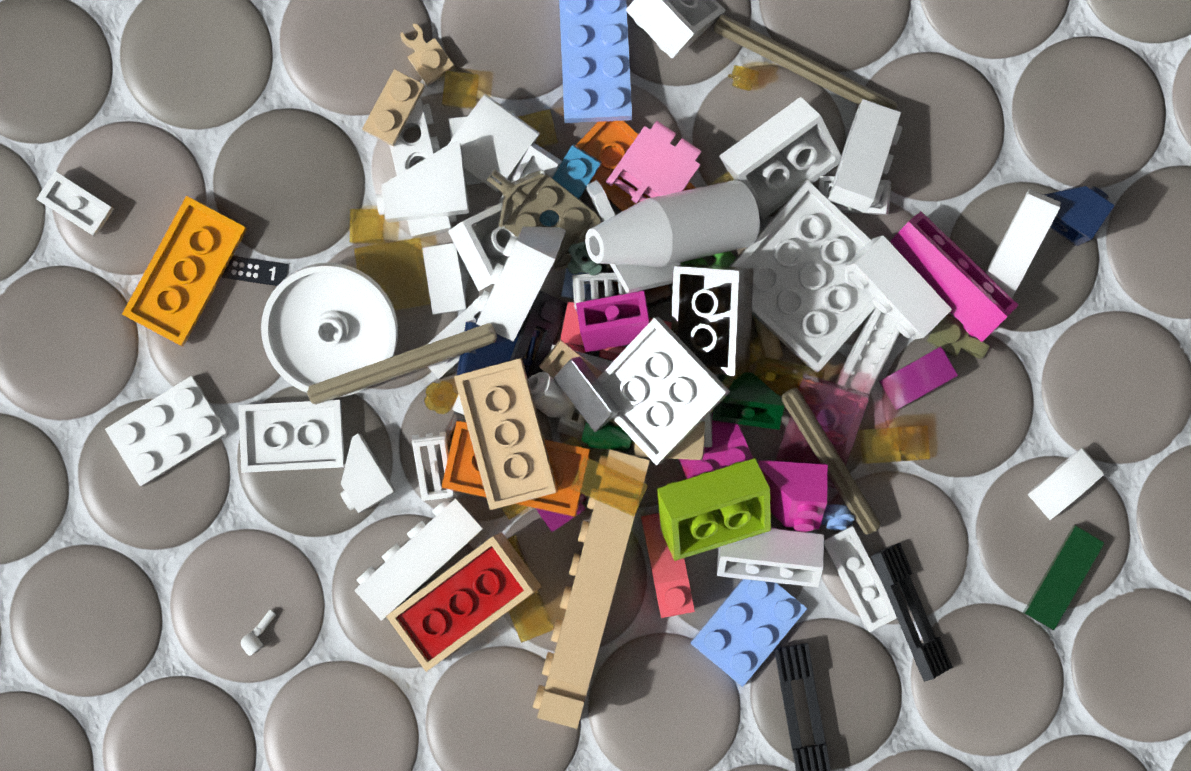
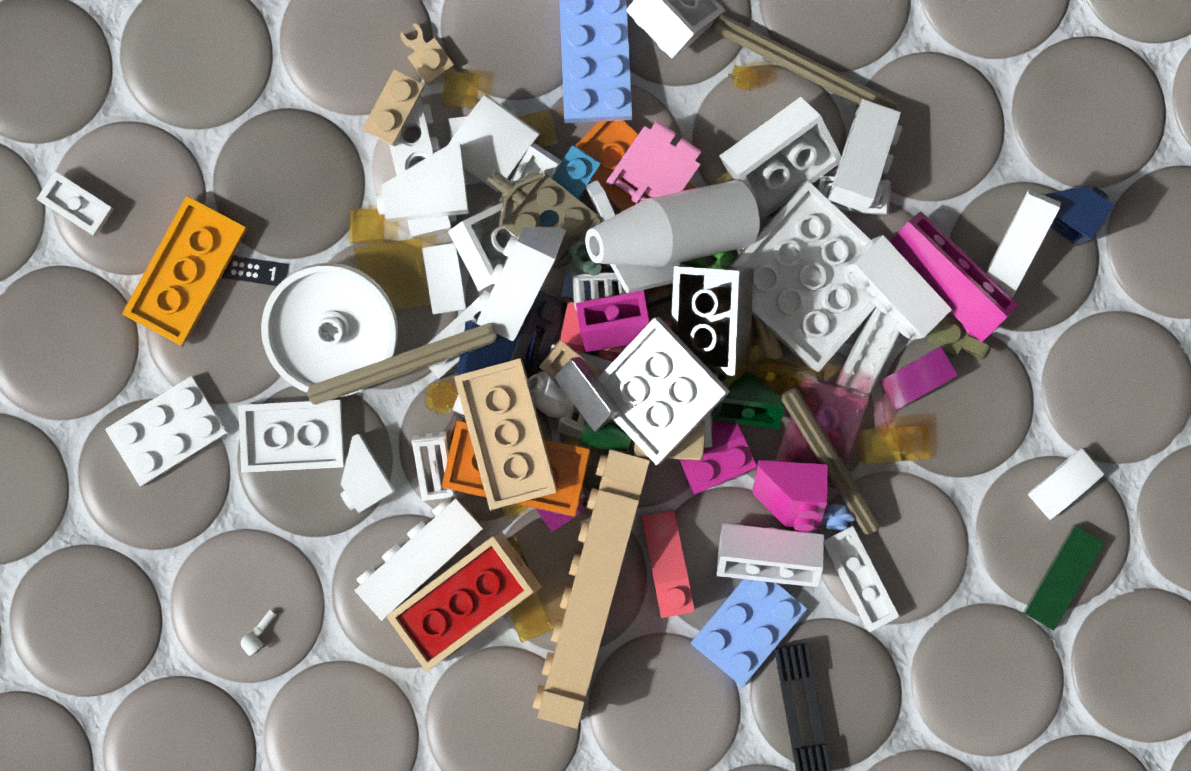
clear yellow tile [571,457,648,516] -> none
lime brick [657,458,771,561] -> none
black container [871,543,953,682] -> none

